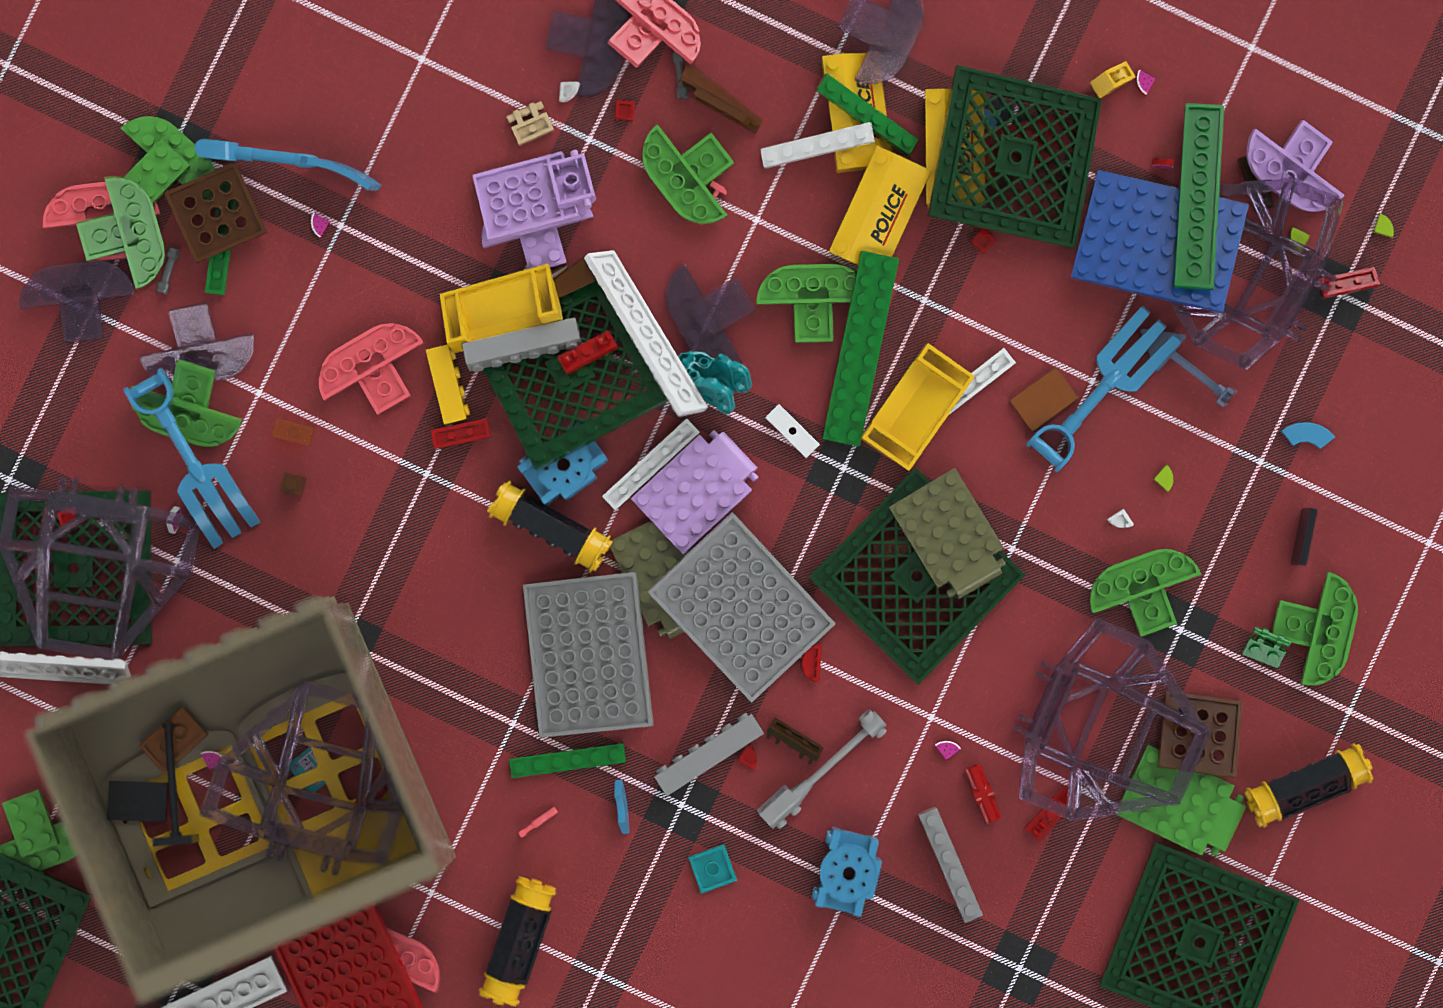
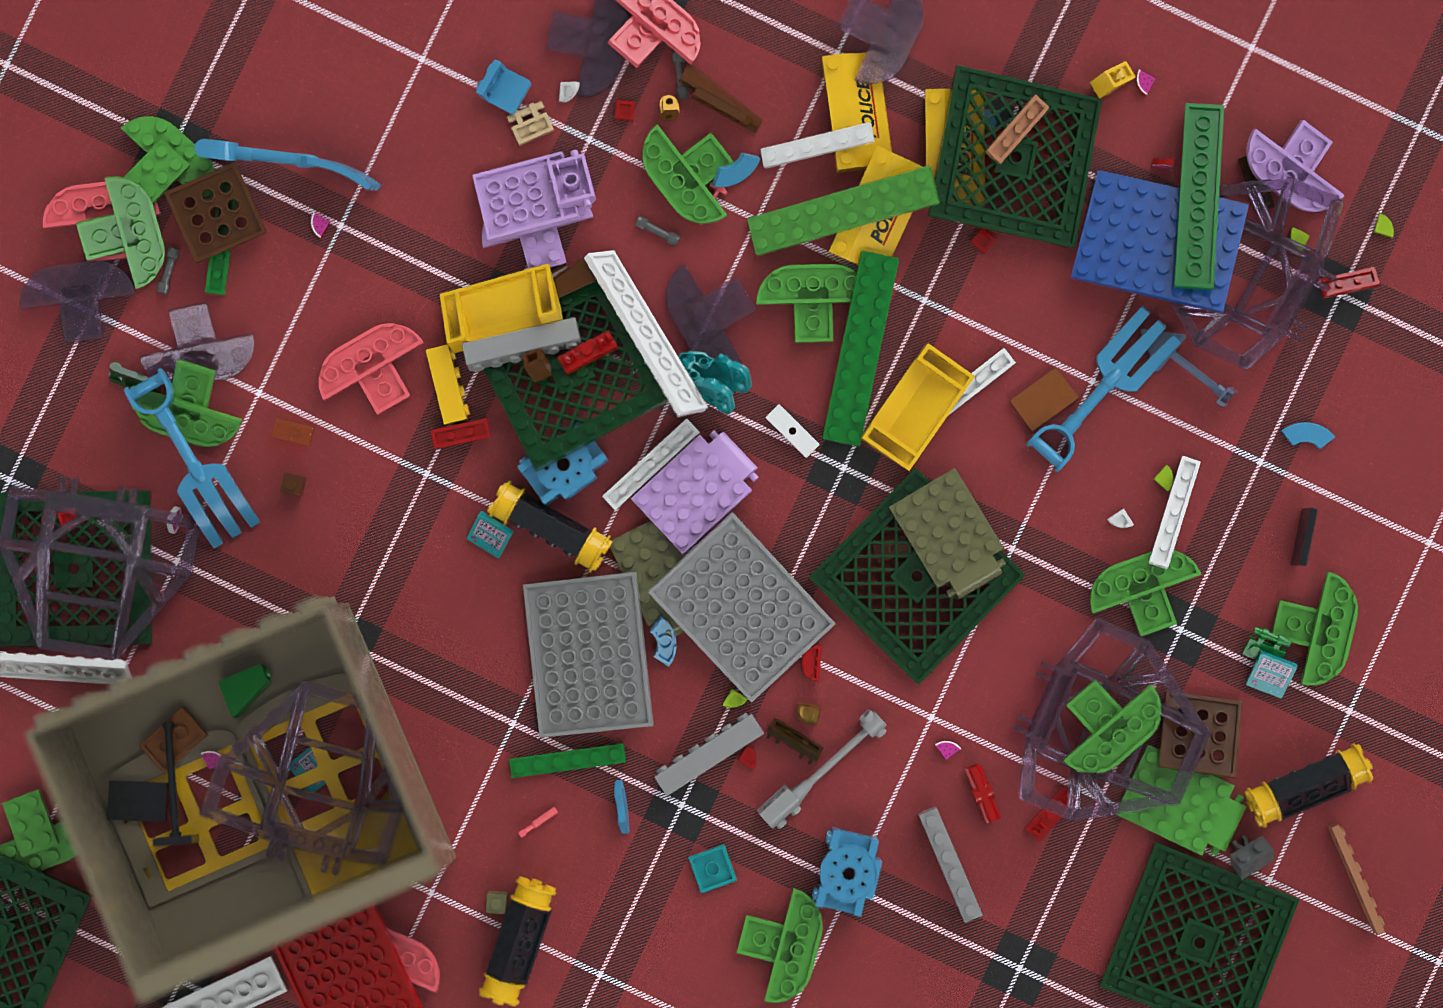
green plate [815,74,918,156] -> none
none -> dark green plate [109,362,161,394]
none -> green slope [218,663,272,719]
none -> teal tile [466,511,514,559]
none -> dark azure bracket [476,59,531,114]
none -> olive brick [486,891,509,914]
none -> reddish brown brick [523,347,552,383]
none -> dark grey bar [635,216,681,247]
none -> dark azure tile [650,615,677,667]
none -> pearl gold piece [659,95,680,121]
none -> dark azure tile [712,153,760,187]
none -> lime tile [723,689,748,708]
none -> bright green plate [737,888,823,1003]
none -> bright green plate [747,166,940,256]
none -> pearl gold piece [796,702,821,726]
none -> nougat plate [985,95,1050,165]
none -> bright green plate [1063,679,1161,773]
none -> white plate [1149,456,1201,569]
none -> dark grey brick [1230,835,1274,879]
none -> teal tile [1246,651,1297,699]
none -> nougat plate [1327,823,1385,935]

